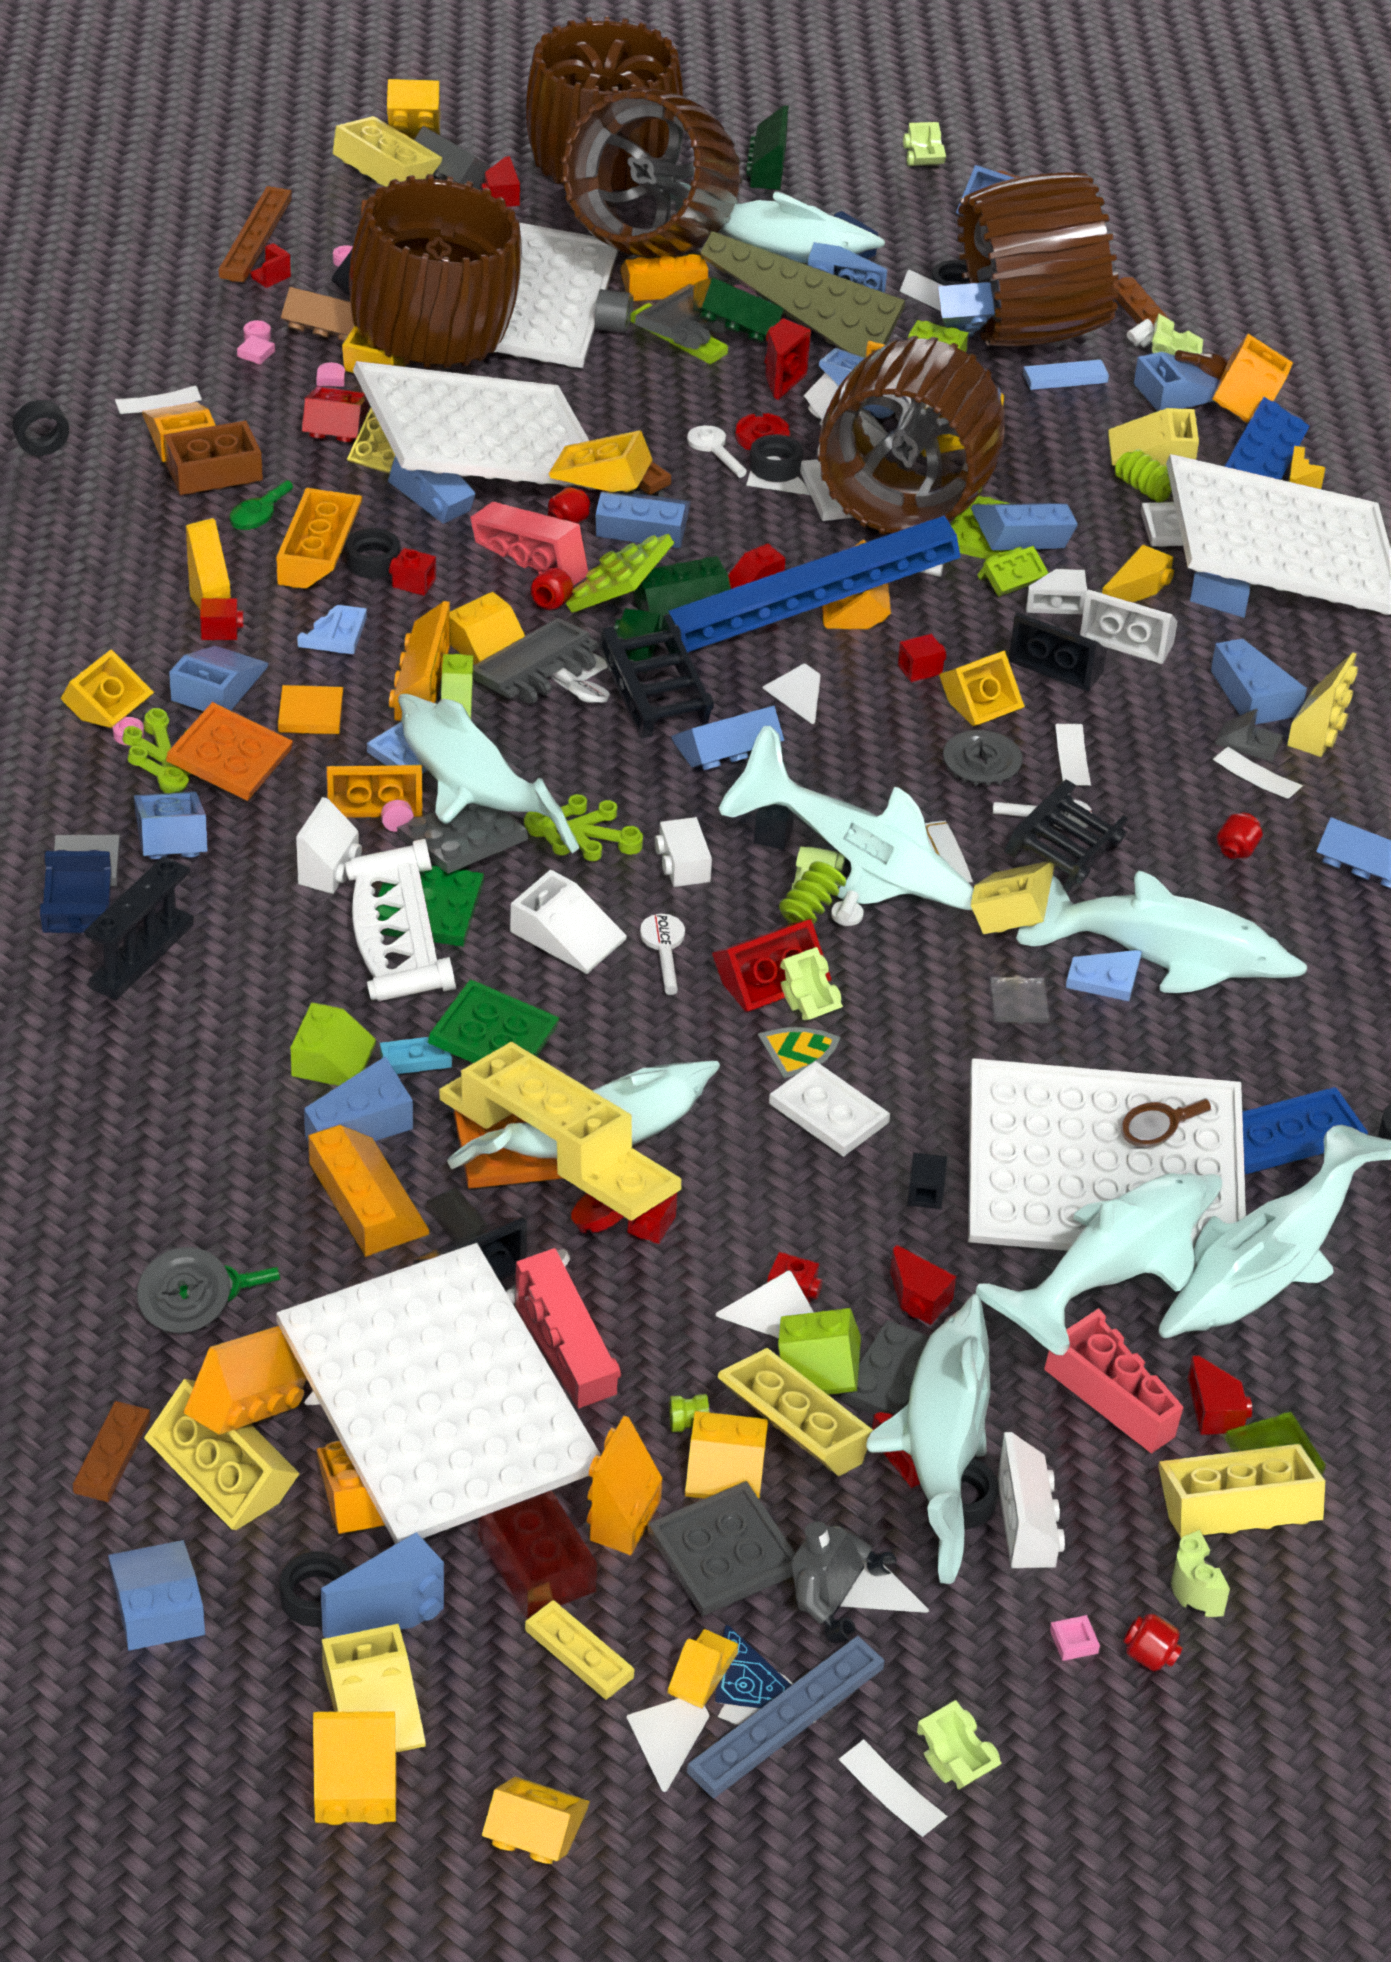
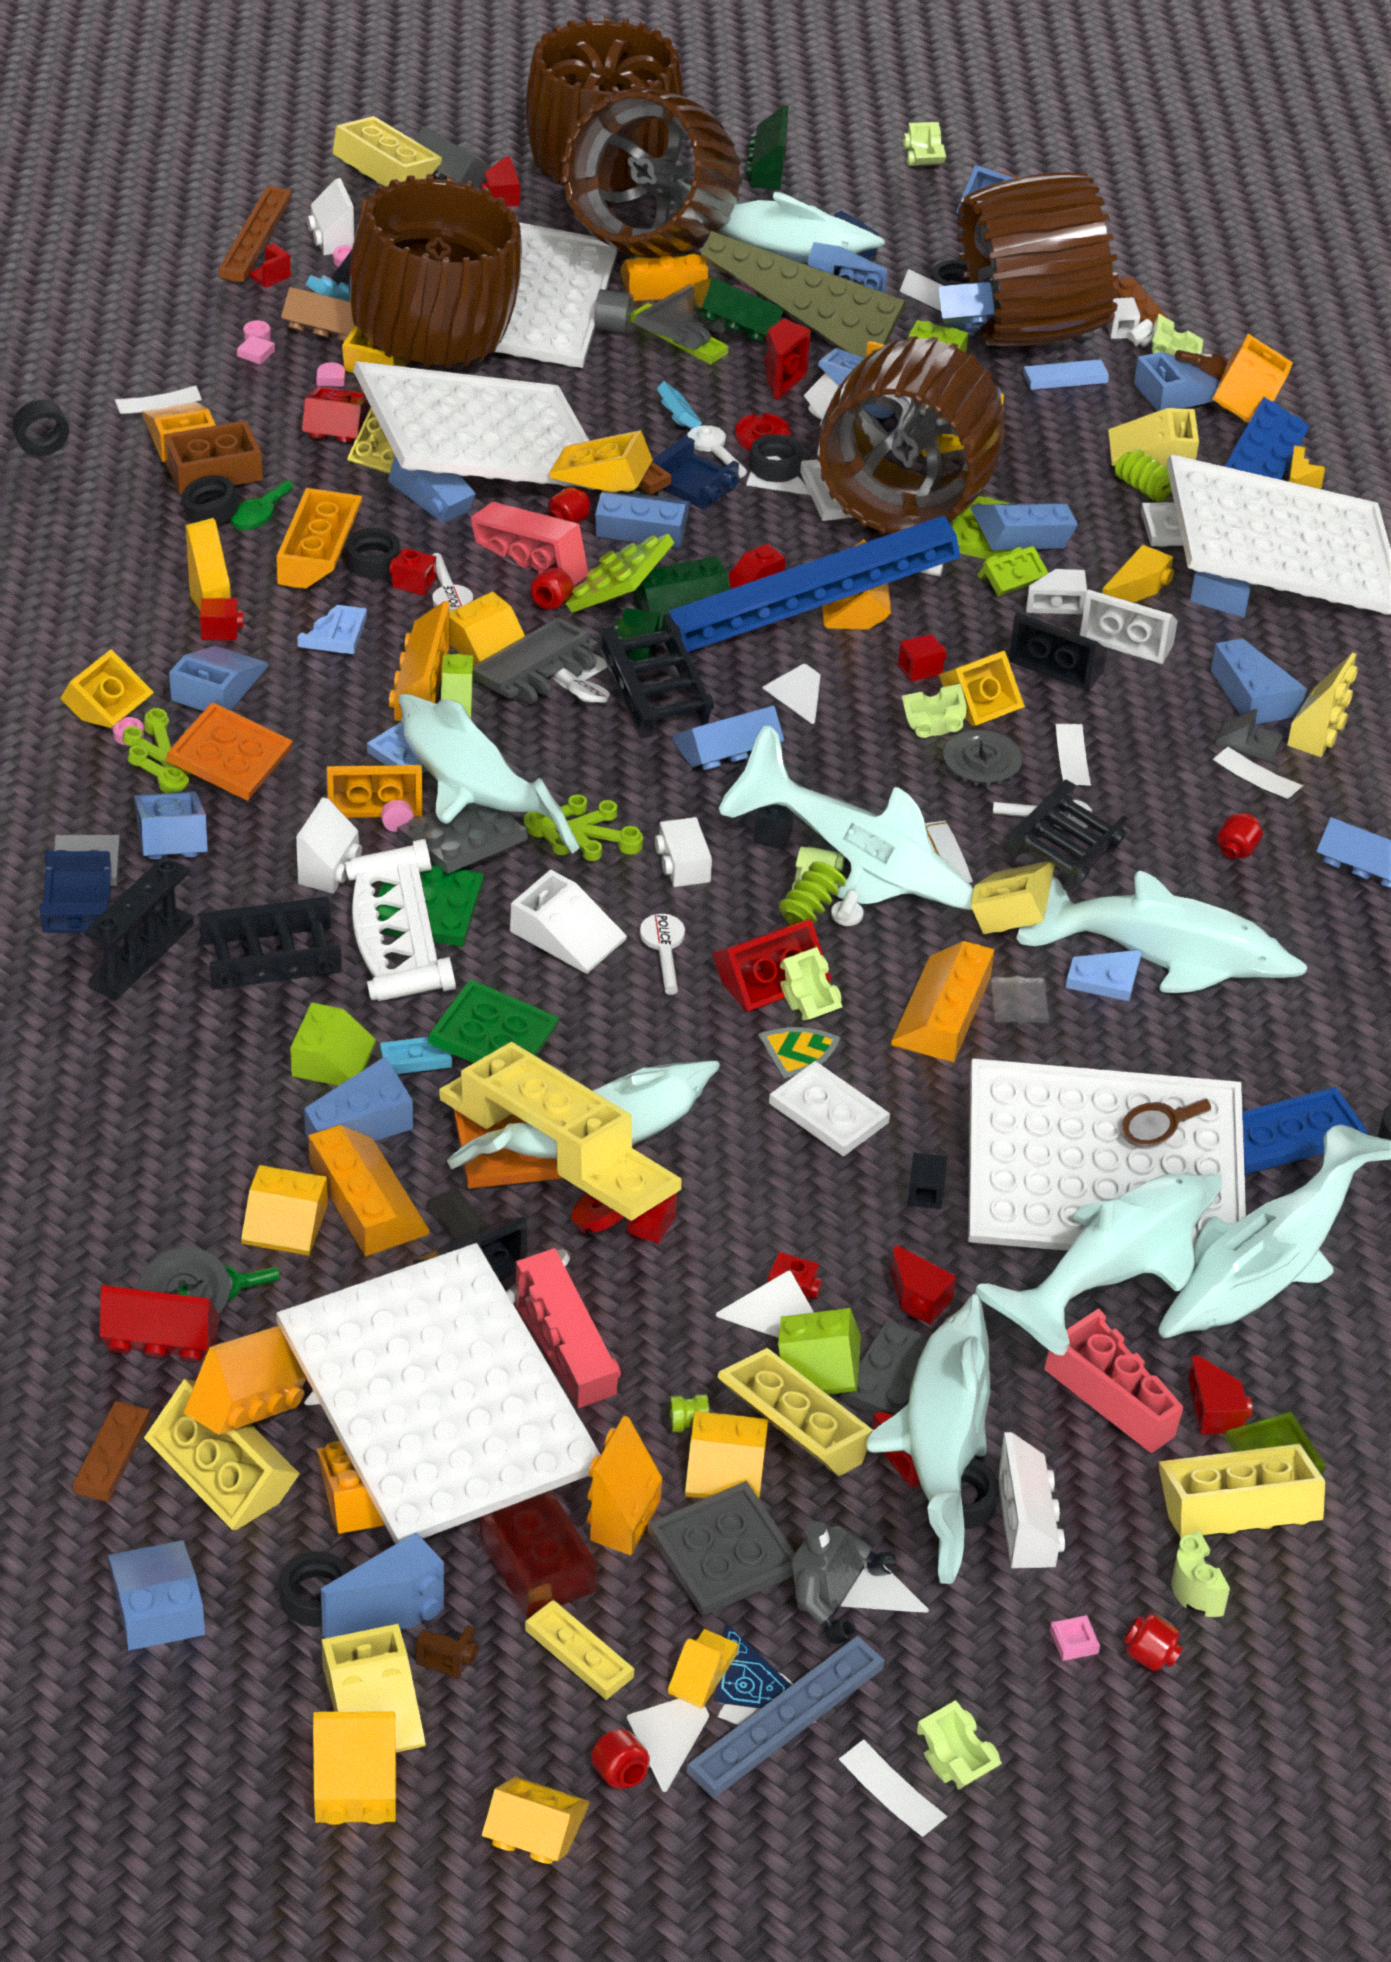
light orange tile [278,685,343,734] -> none
yellow brick [387,79,441,140] -> none
none -> red slope [100,1285,220,1363]
none -> black tyre [181,475,239,525]
none -> black fence [199,896,342,990]
none -> yellow slope [241,1165,328,1256]
none -> medium azure plate [305,275,350,302]
none -> white slope [307,178,354,255]
none -> reddish brown bracket [416,1625,479,1679]
none -> white piece [433,553,473,611]
none -> red head [591,1729,650,1789]
none -> dark blue panel [652,436,740,510]
none -> medium azure plate [657,381,702,429]
none -> light orange slope [891,941,995,1063]
none -> yellowish green cylinder [902,684,967,738]
none -> white brick [1106,298,1140,339]

